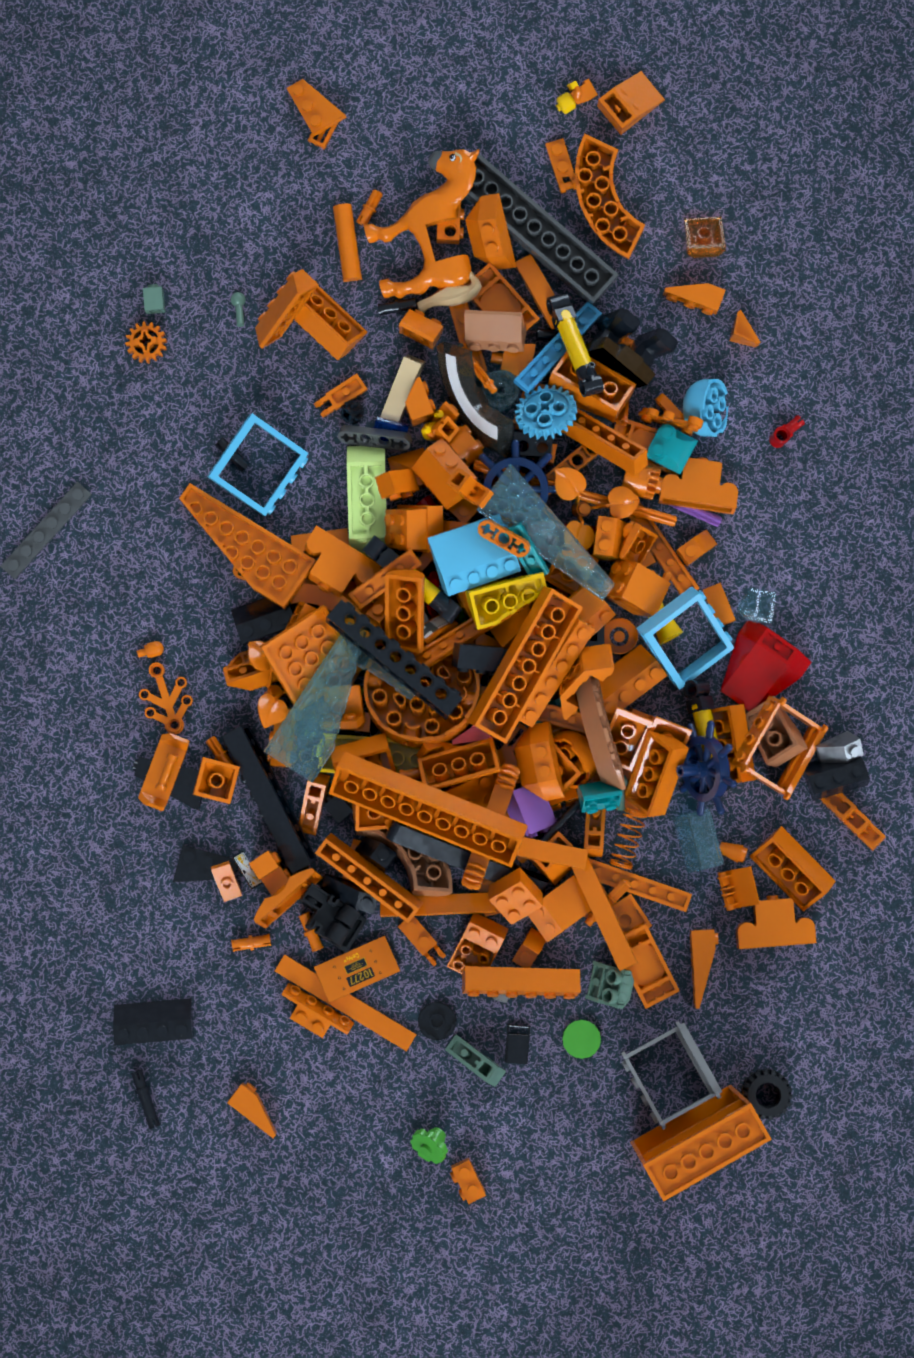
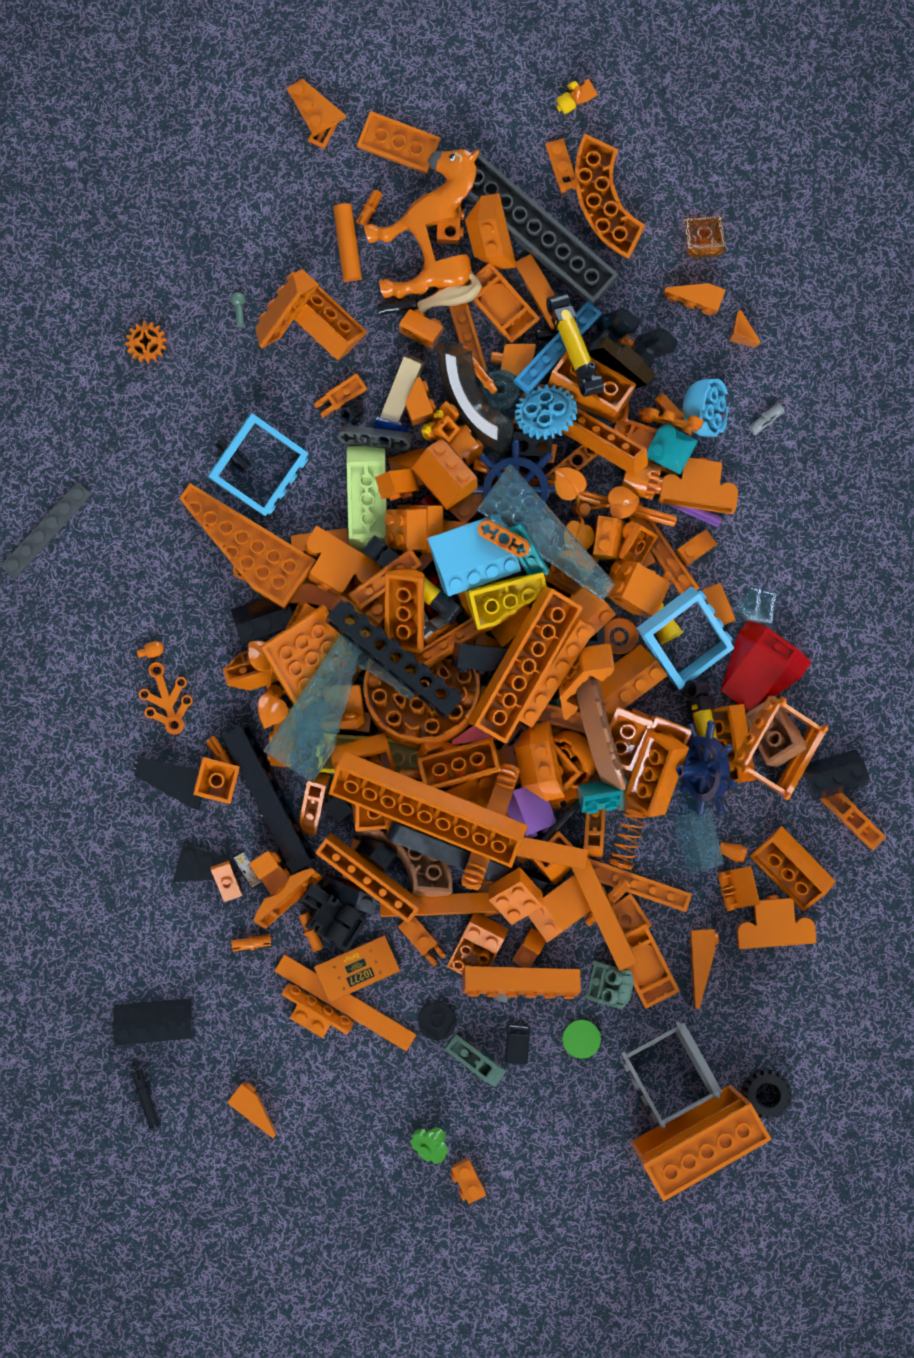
orange piece [138,733,190,811] -> none
sand green brick [143,284,166,314] -> none
orange brick [446,467,494,509] -> none
nougat slope [464,310,527,353] -> none
orange slope [597,71,665,135] -> none
red pin [769,415,805,448] -> none
flat silver slope [815,731,864,764] -> none
none -> orange plate [357,111,441,174]
none -> light grey pin [748,403,785,436]

